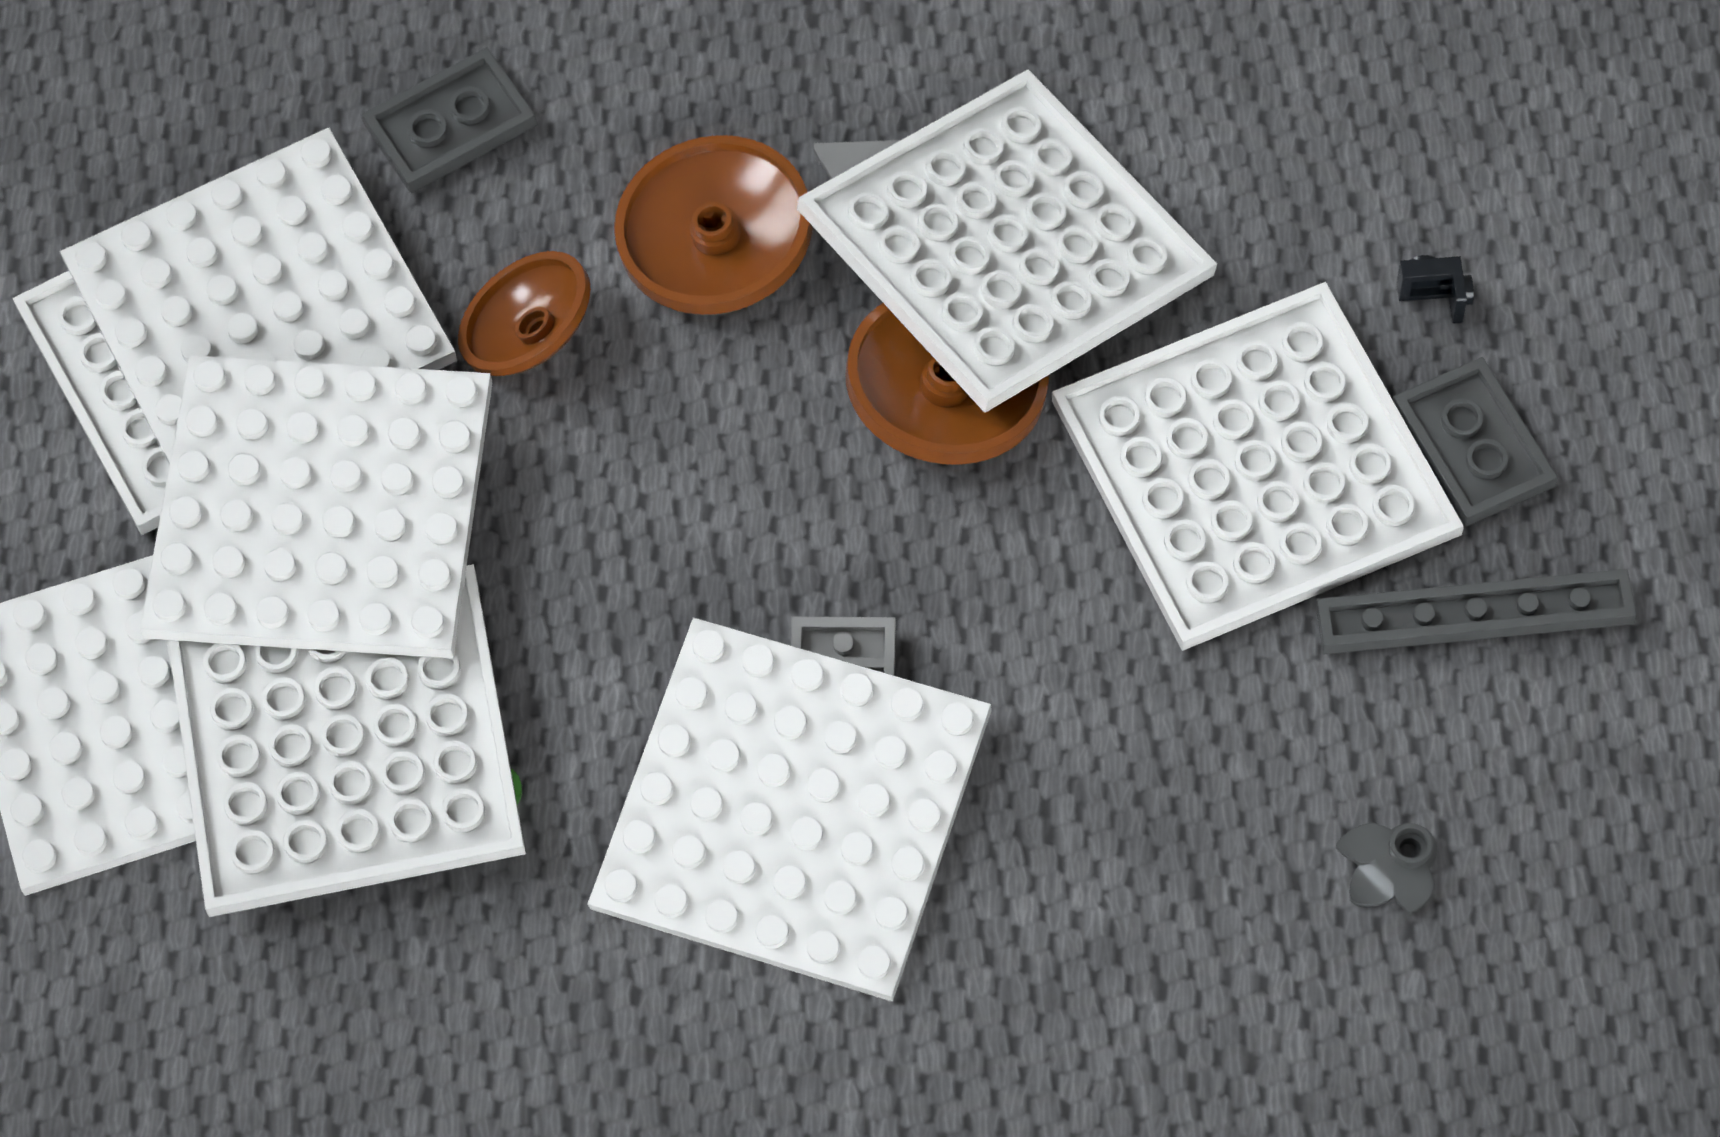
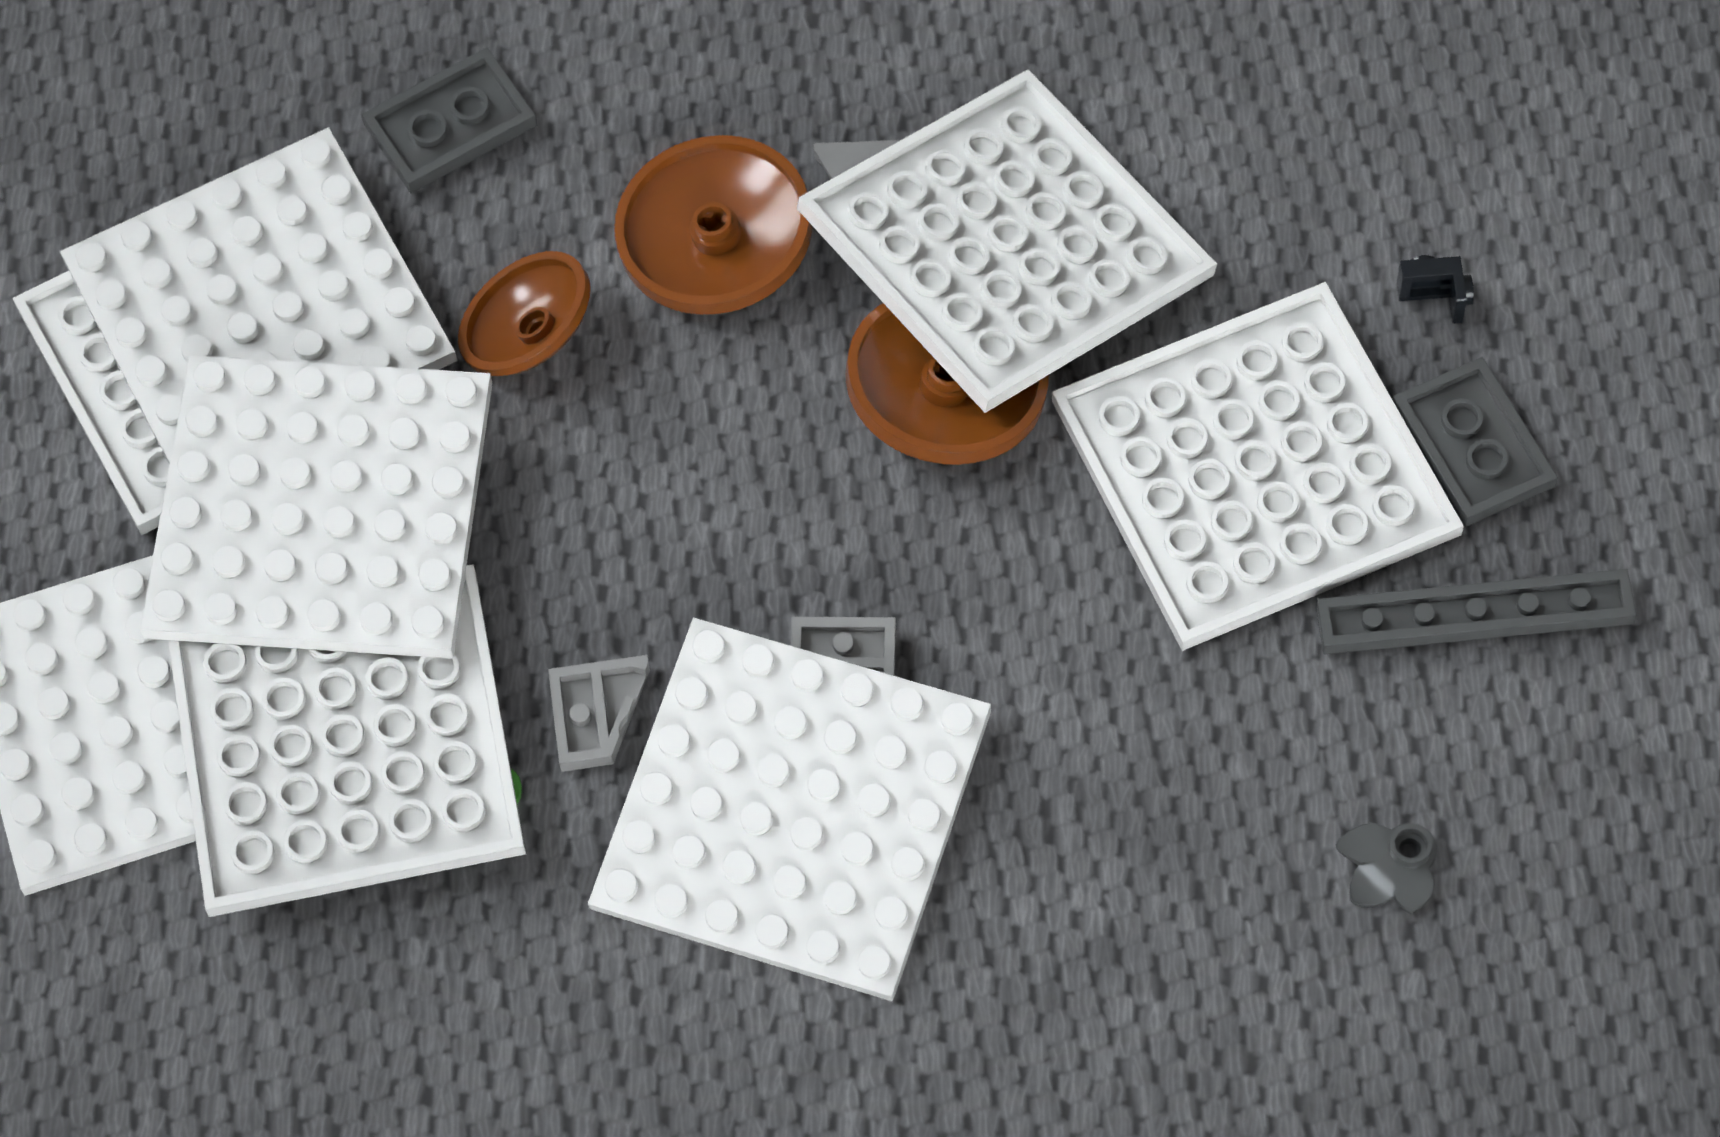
none -> light grey wing [548,655,650,772]

